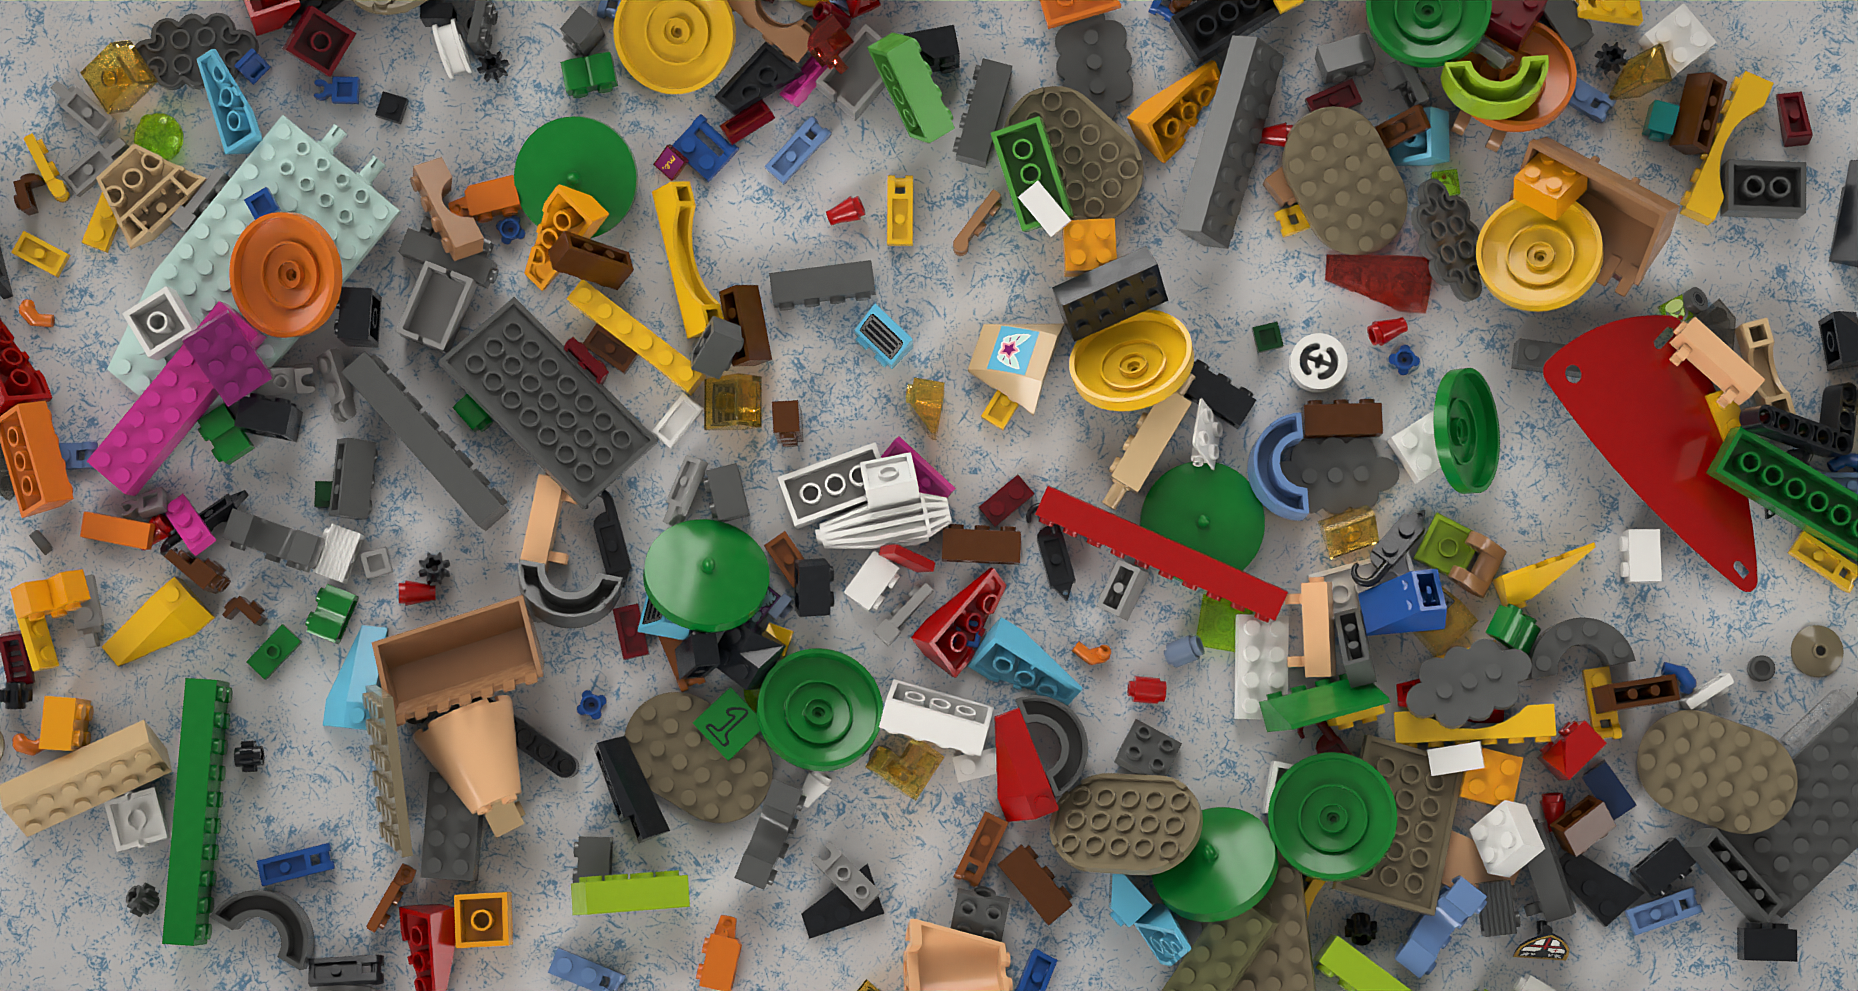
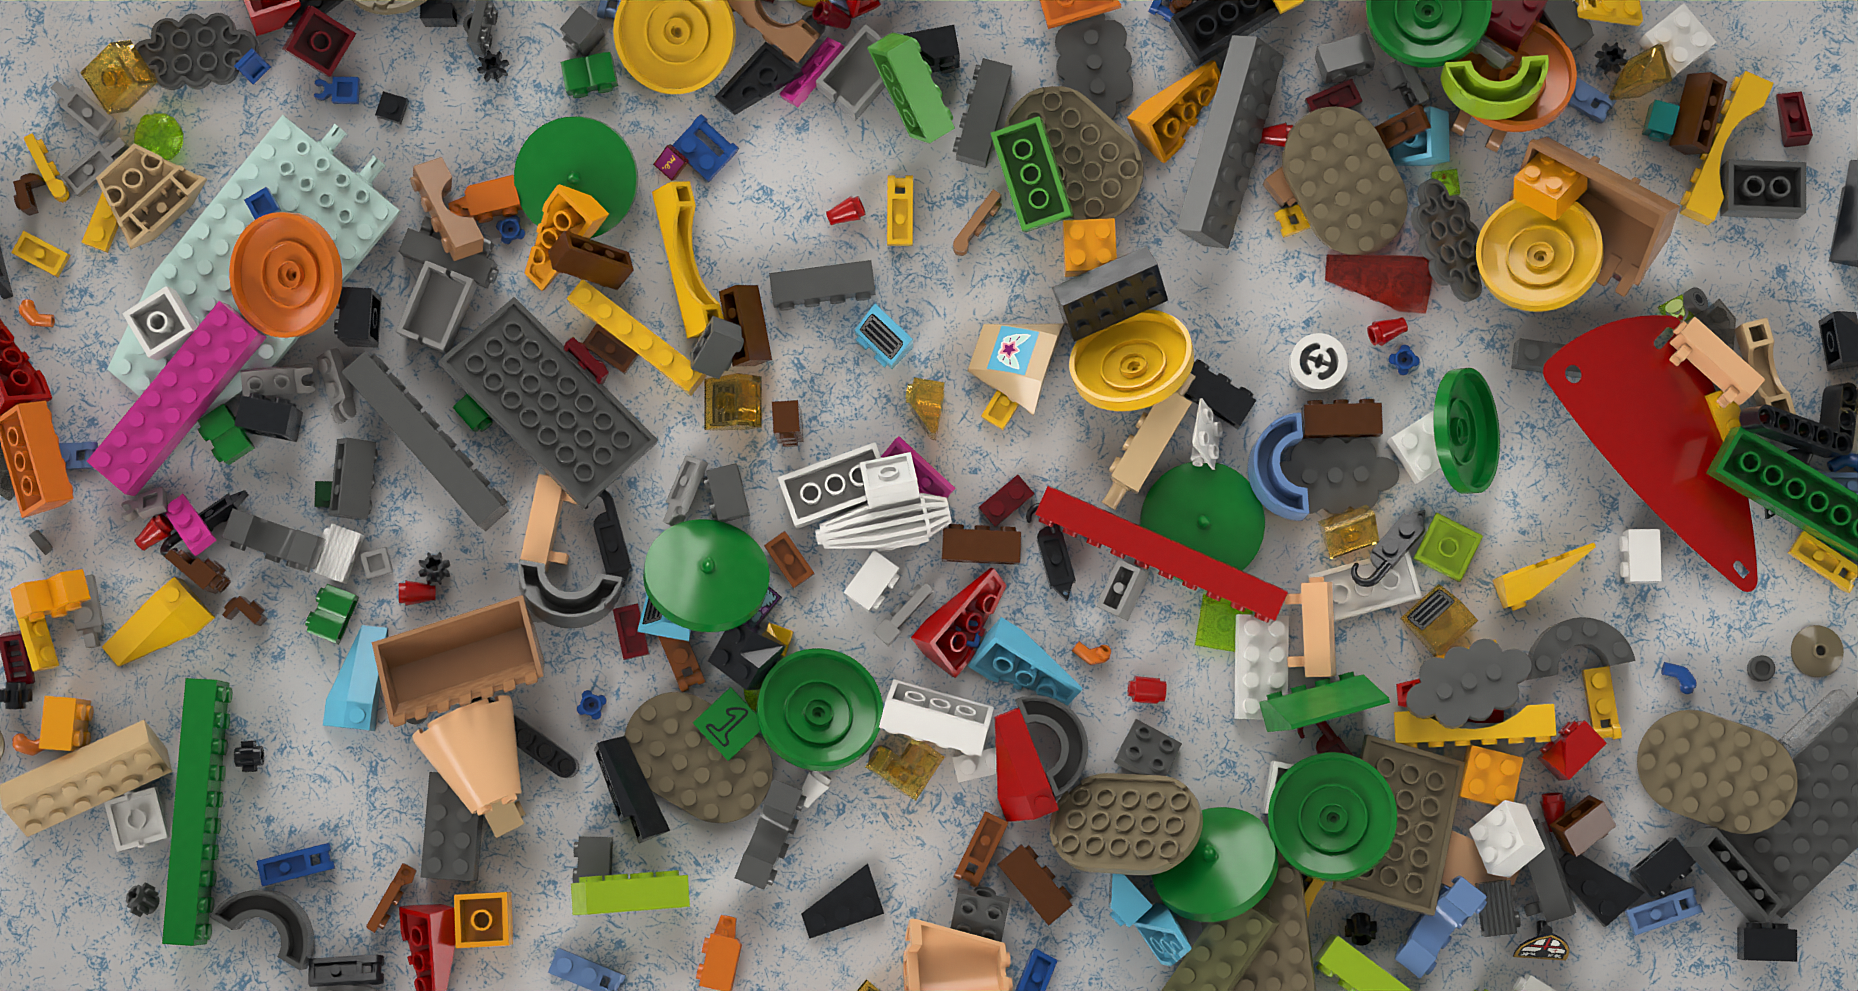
orange tile [80,511,155,550] -> none
light grey plate [170,167,230,232] -> none
magenta brick [182,309,273,407] -> none
medium azure wedge [196,49,263,154] -> none
green plate [246,624,302,680] -> none
dark tan plate [362,684,413,858] -> none
white wheel [432,18,473,79] -> none
white tile [651,393,704,449] -> none
black brick [675,631,721,680] -> none
dark red tile [720,99,775,145] -> none
medium blue plate [765,116,832,185] -> none
sand blue plate [768,593,793,621] -> none
black brick [794,558,834,617] -> none
clear red brick [807,13,854,74] -> none
light grey plate [812,842,881,912] -> none
red tile [878,544,936,573] -> none
white tile [1018,181,1072,237] -> none
sand blue brick [1164,635,1205,668] -> none
dark green plate [1252,321,1284,353] -> none
yellow plate [1327,705,1385,730] -> none
dark grey brick [1334,607,1377,688] -> none
blue slope [1358,569,1447,636] -> none
white tile [1427,741,1485,776] -> none
medium nougat connector [1447,531,1507,598] -> none
green brick [1485,604,1541,655] -> none
dark blue hinge [1581,759,1637,820] -> none
reddish brown brick [1591,674,1681,714] -> none
white plate [1678,673,1735,710] -> none

